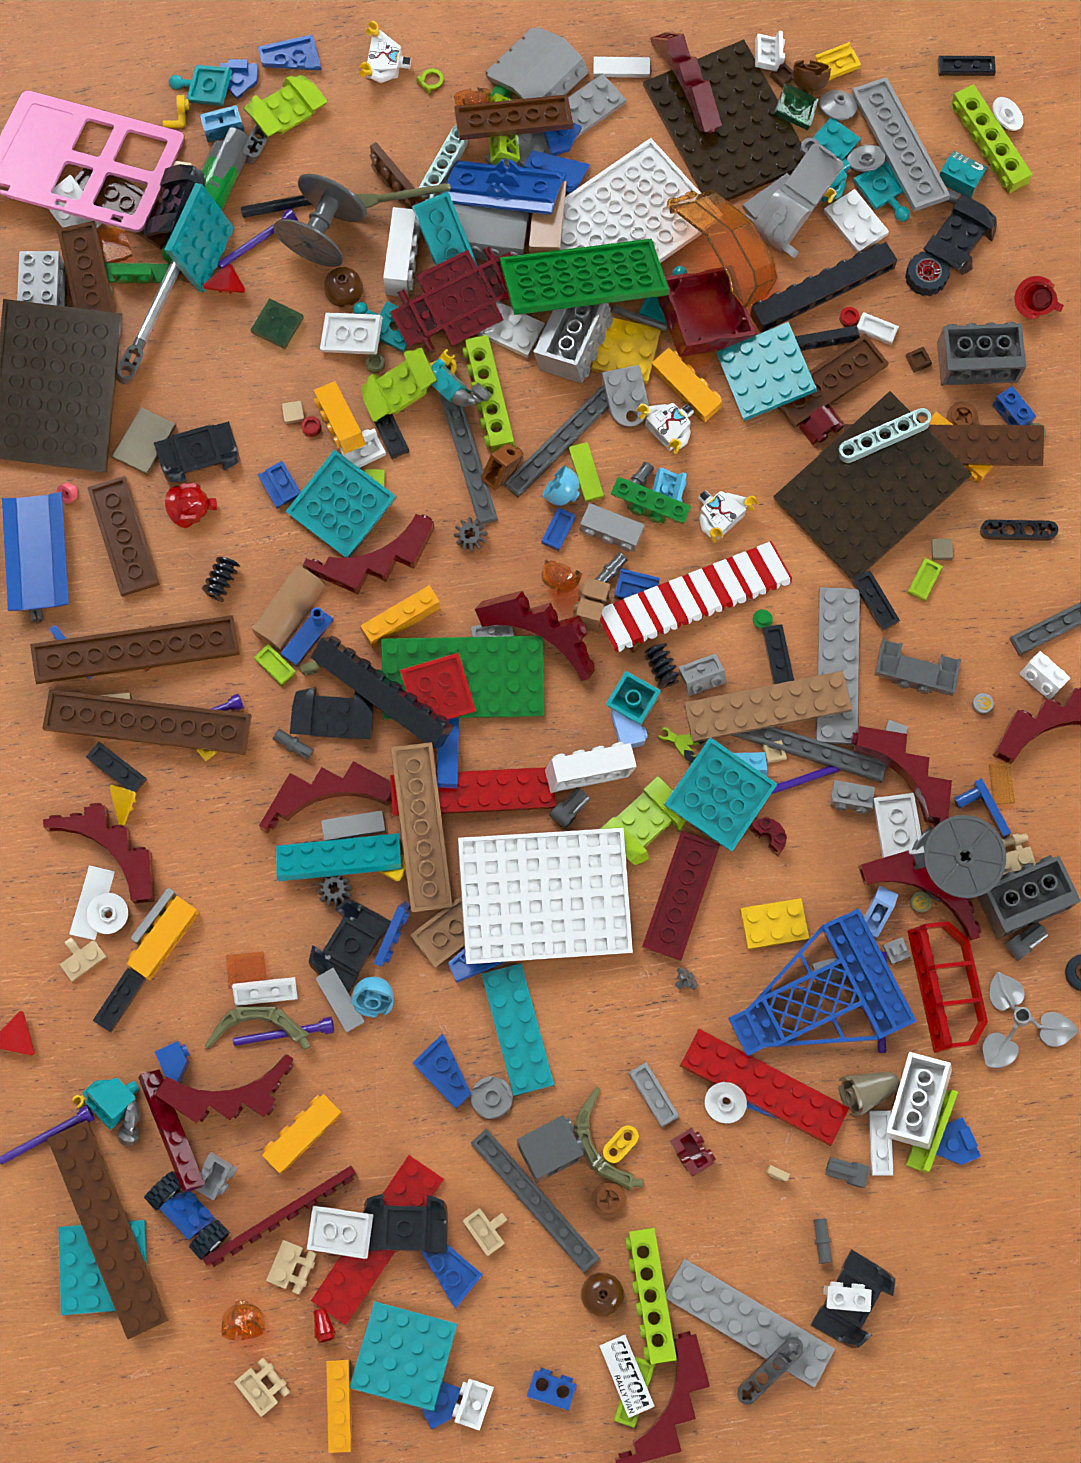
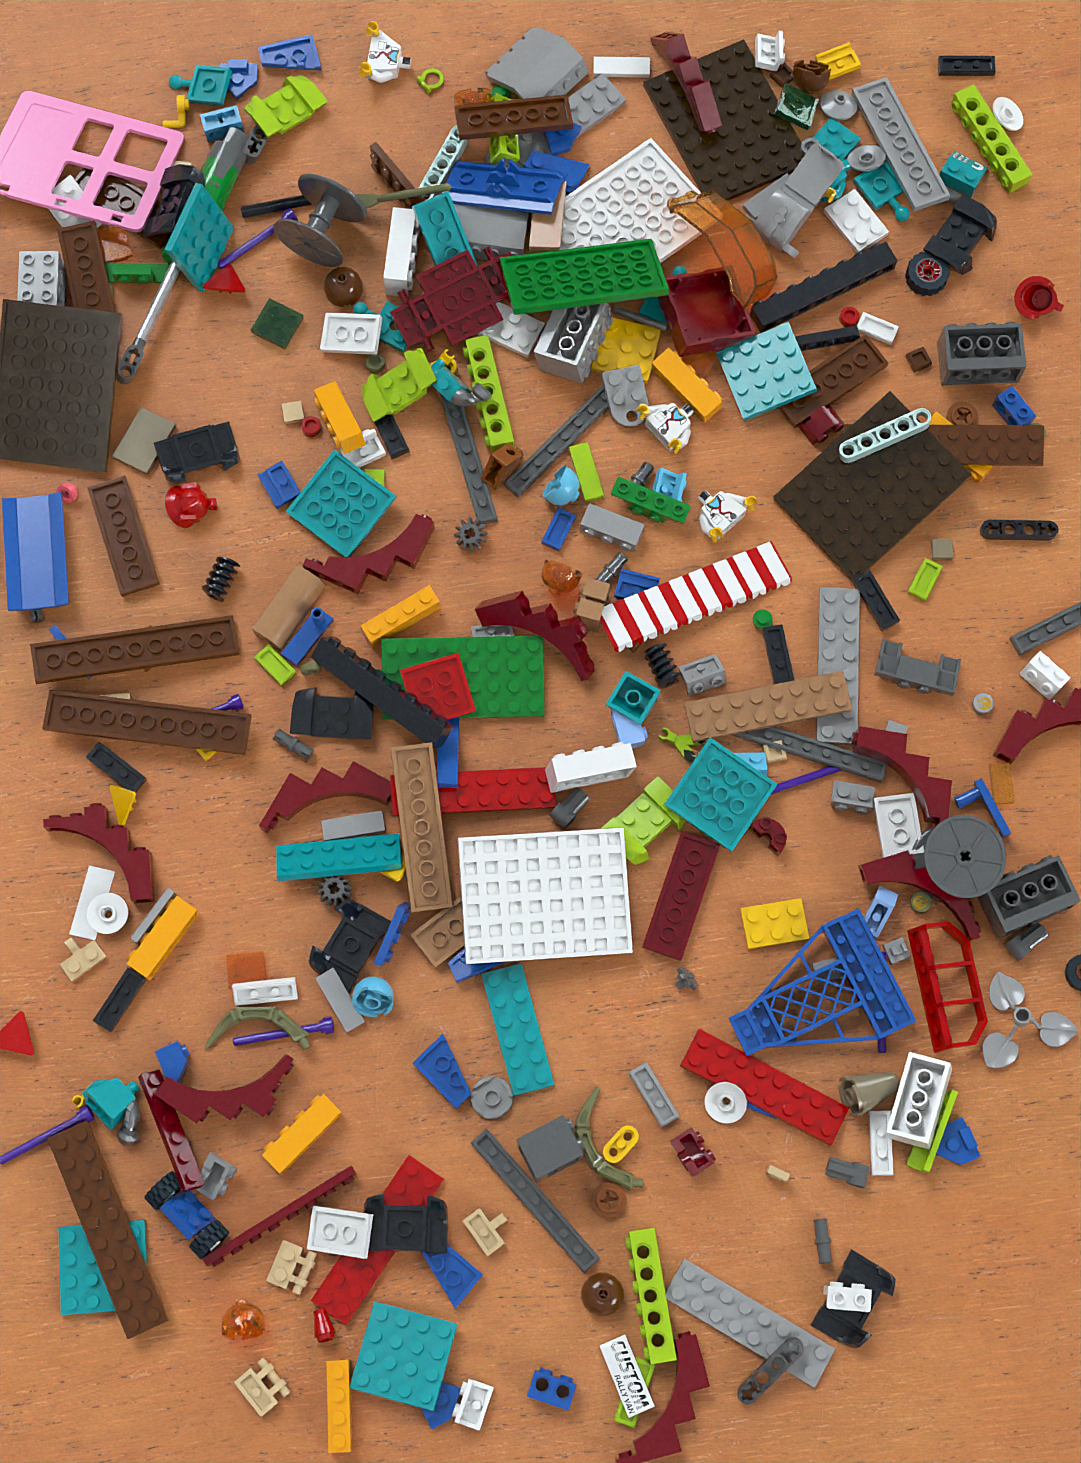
tan plate [1002,833,1036,876] -> none

